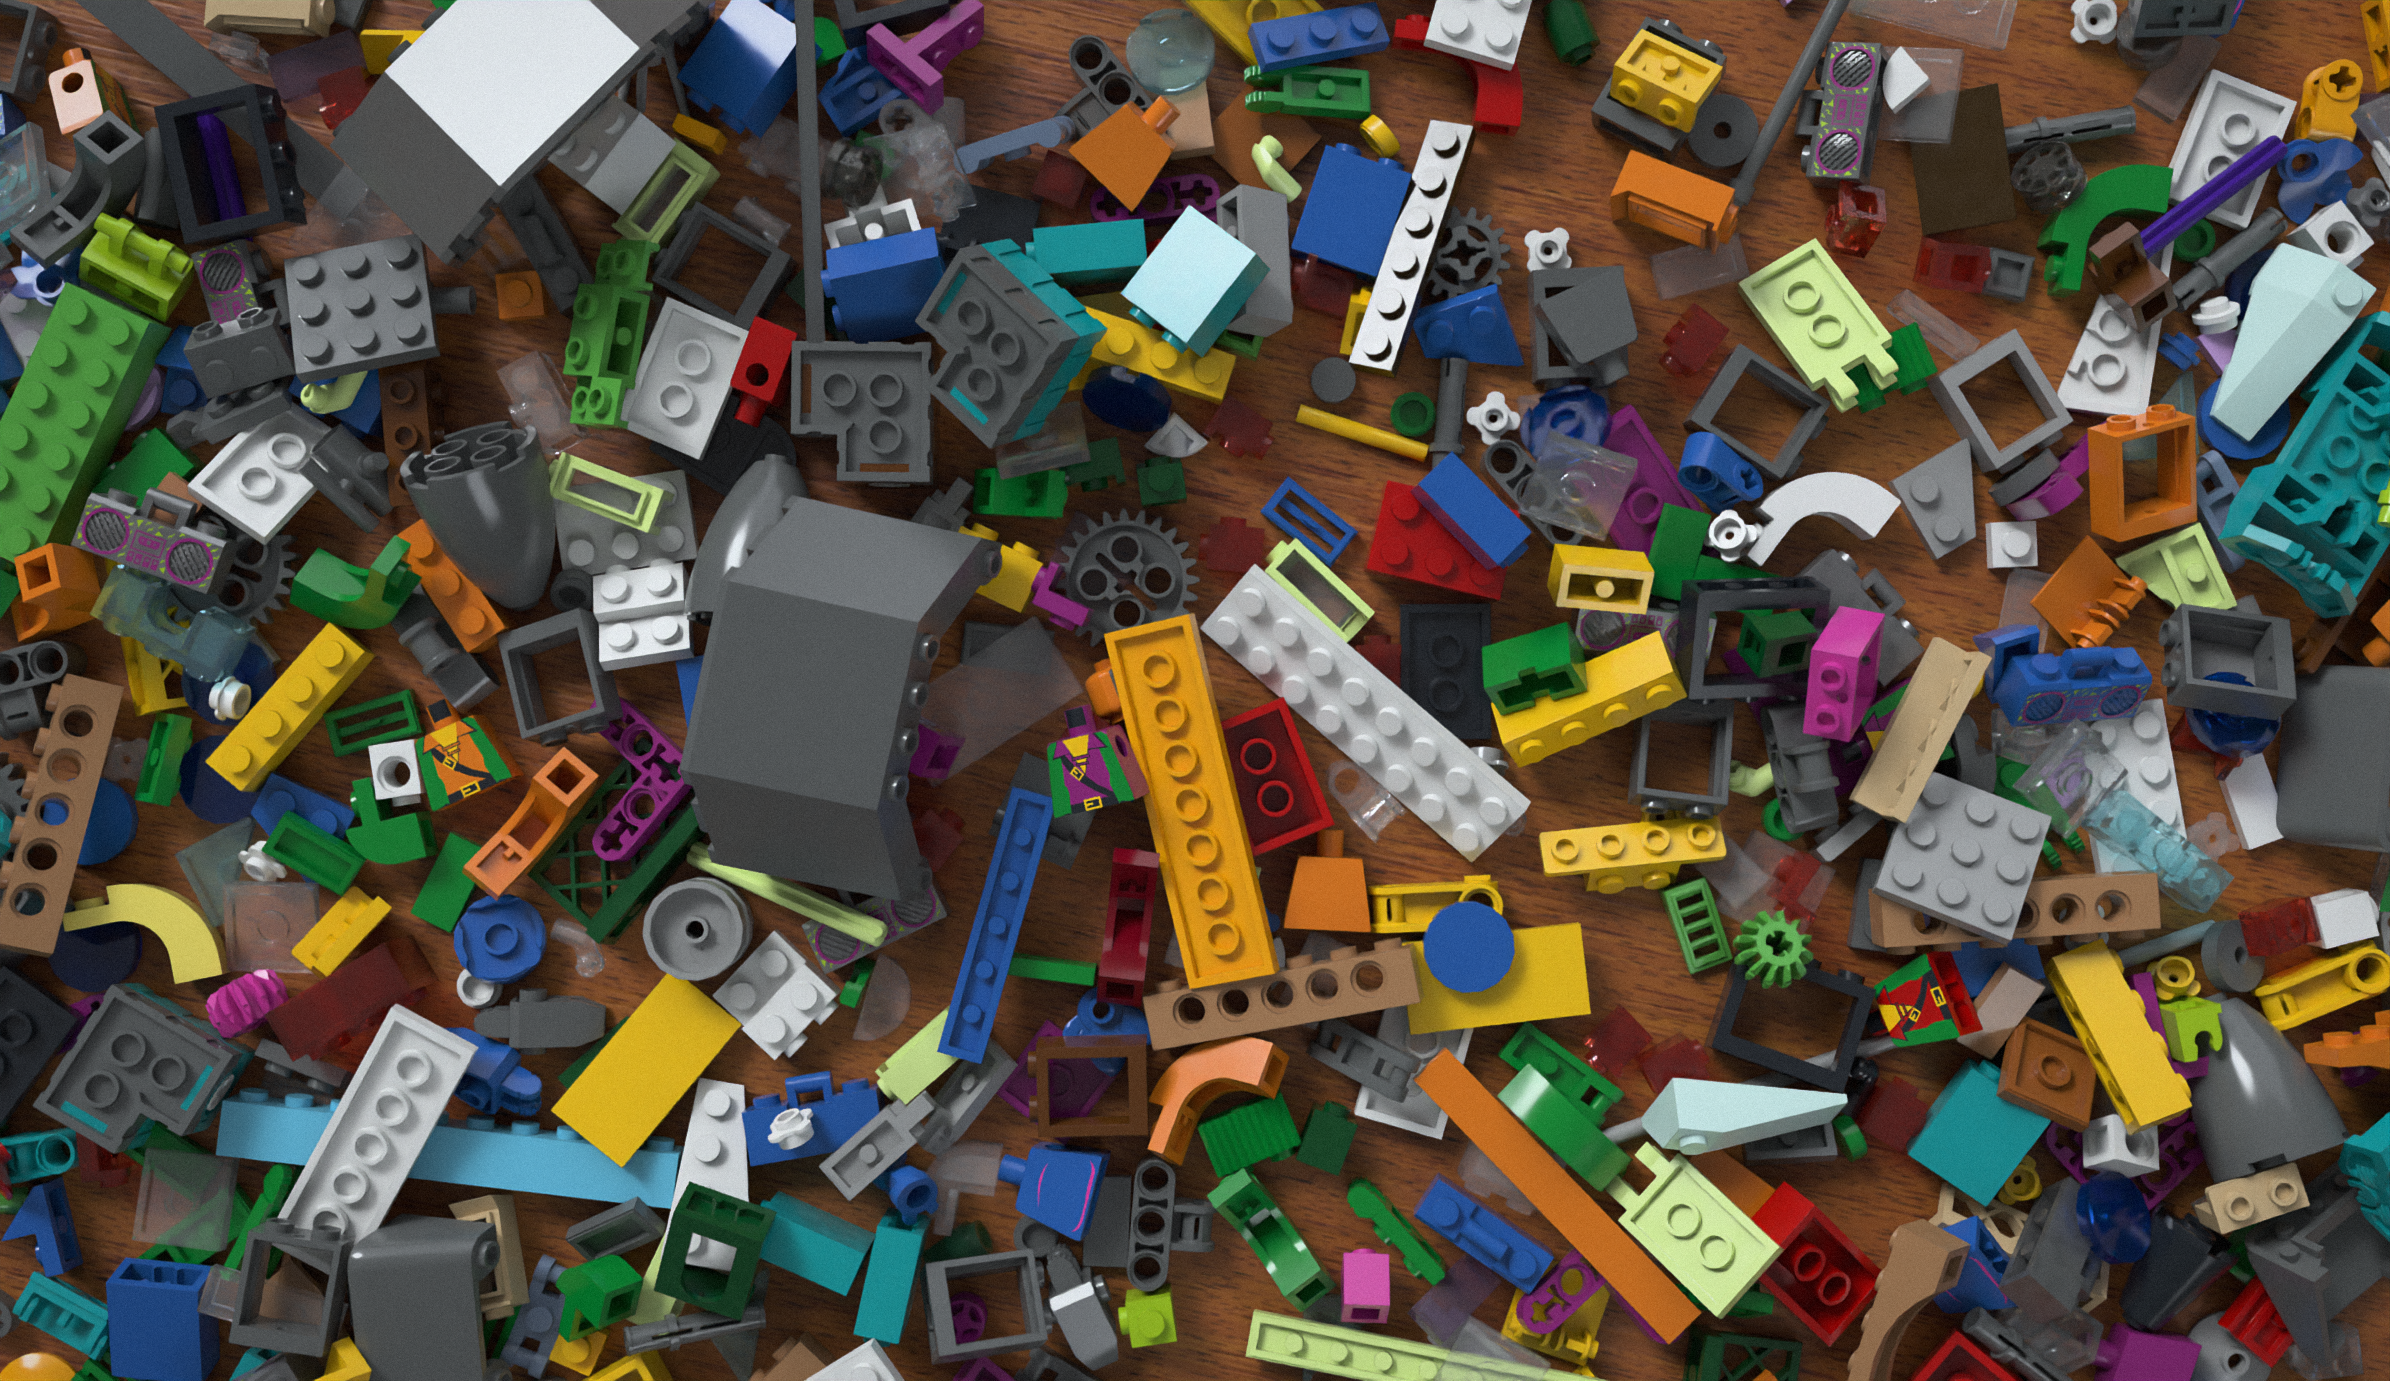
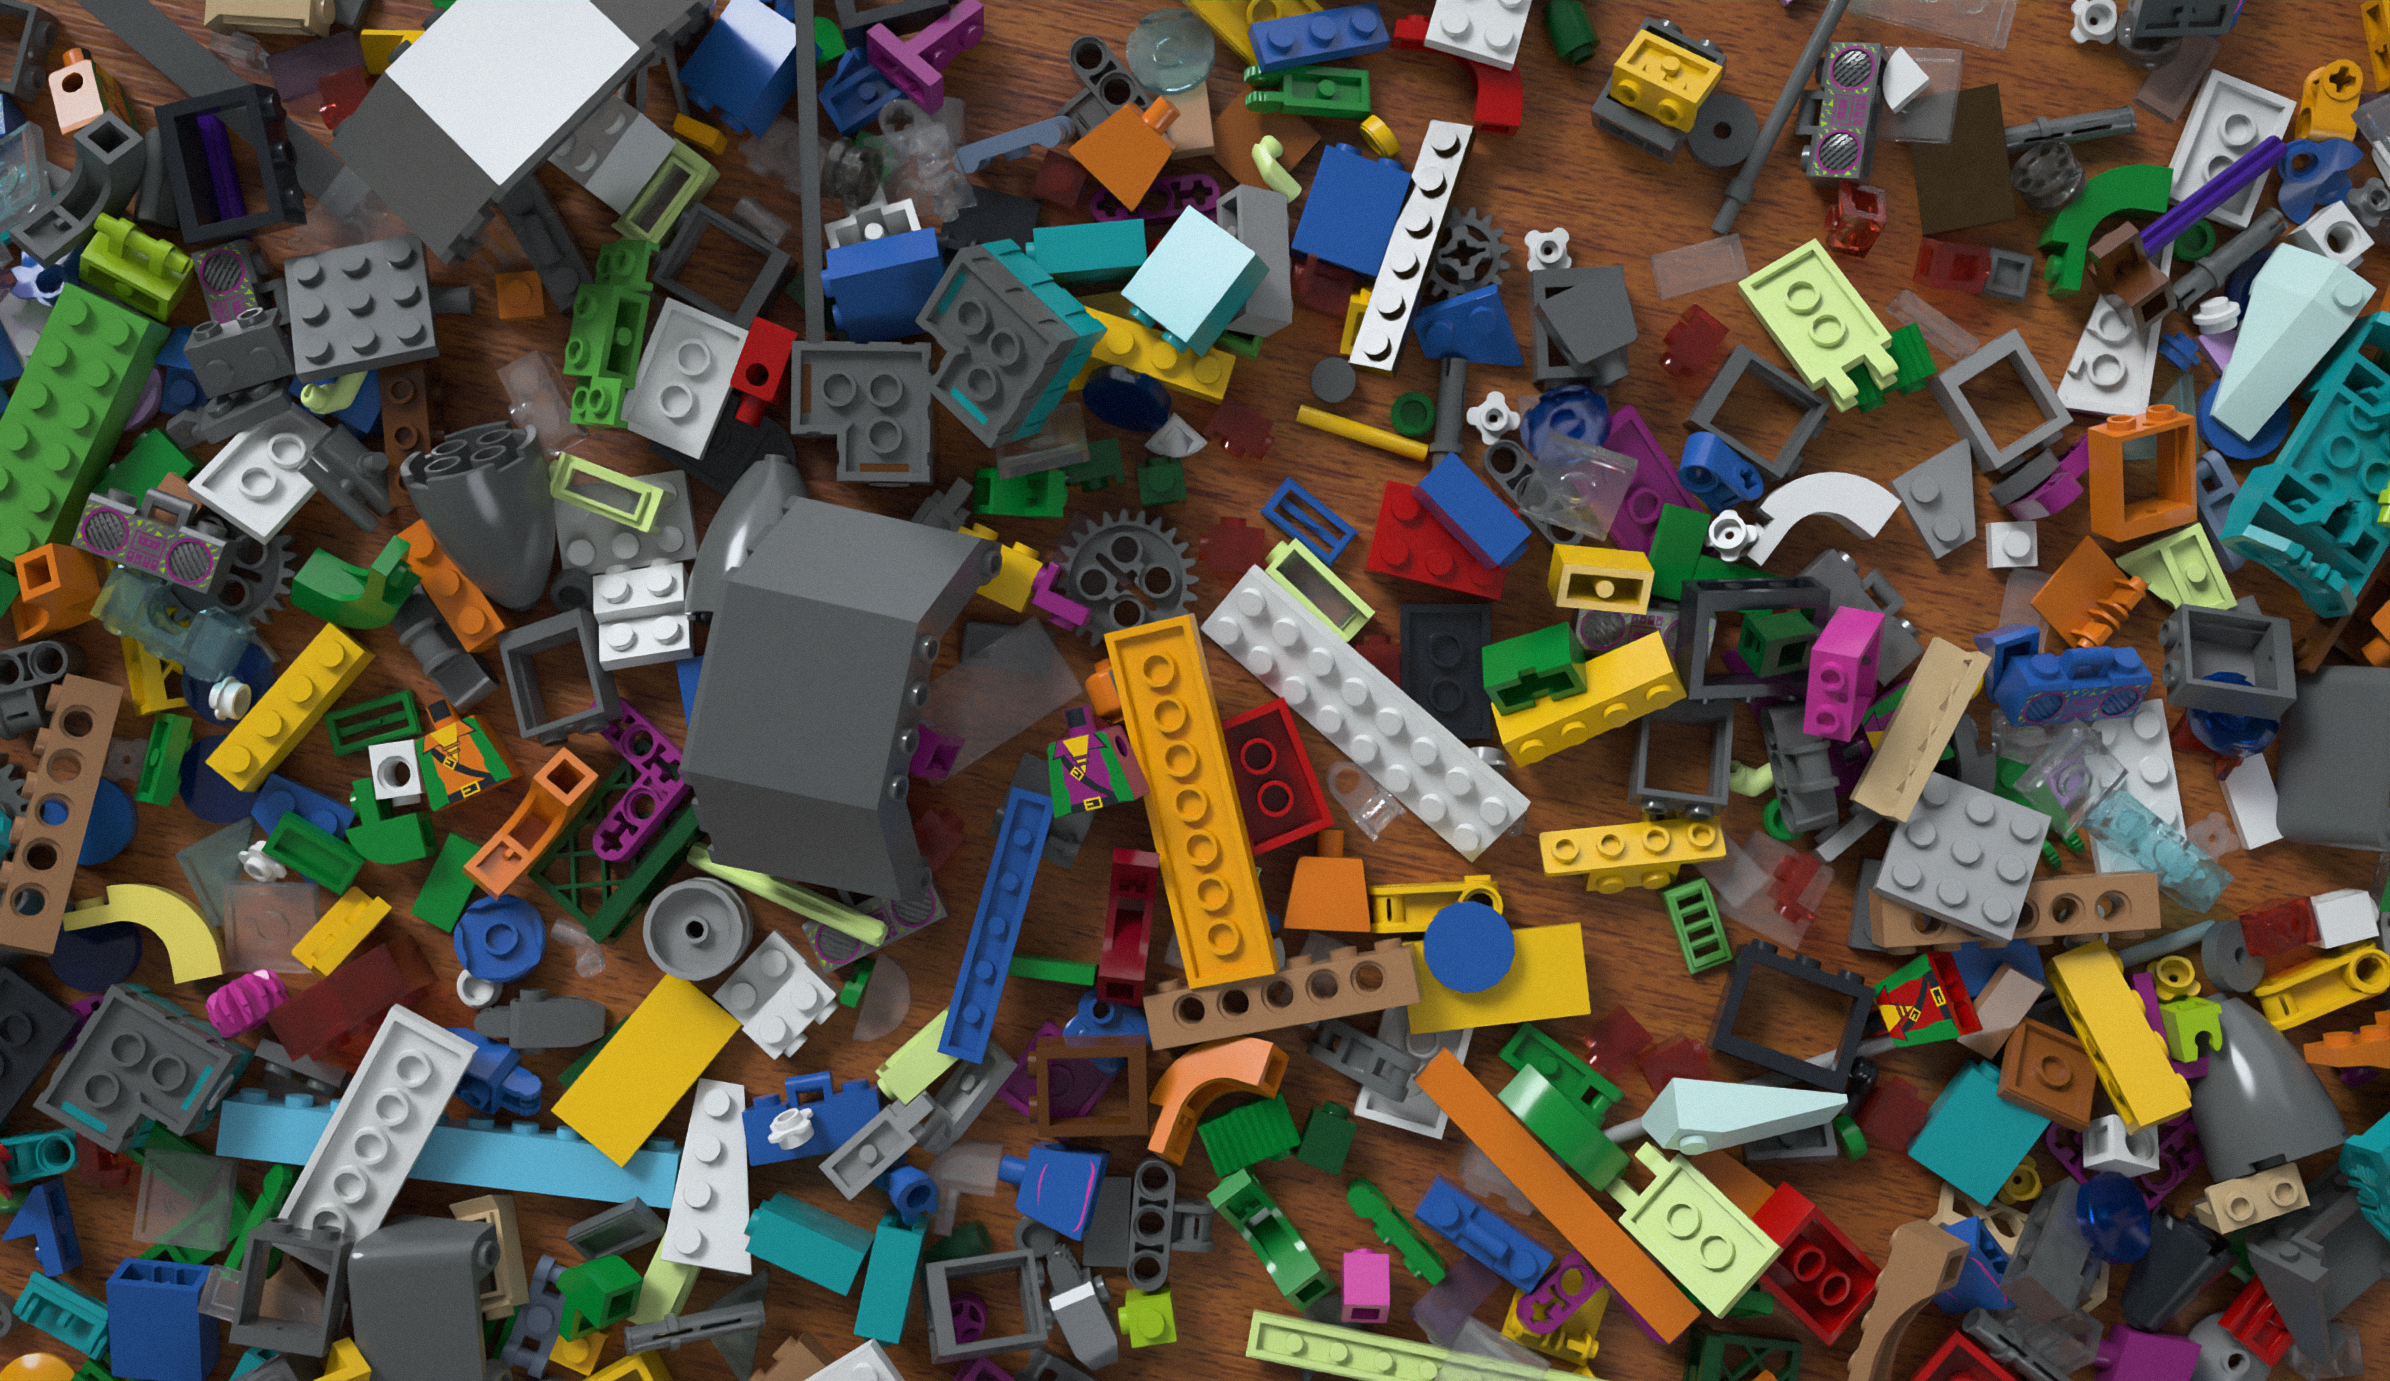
dark green panel [654,1181,777,1321] -> none
orange window [1610,150,1740,255] -> none
bright green gear [1733,910,1814,989] -> none

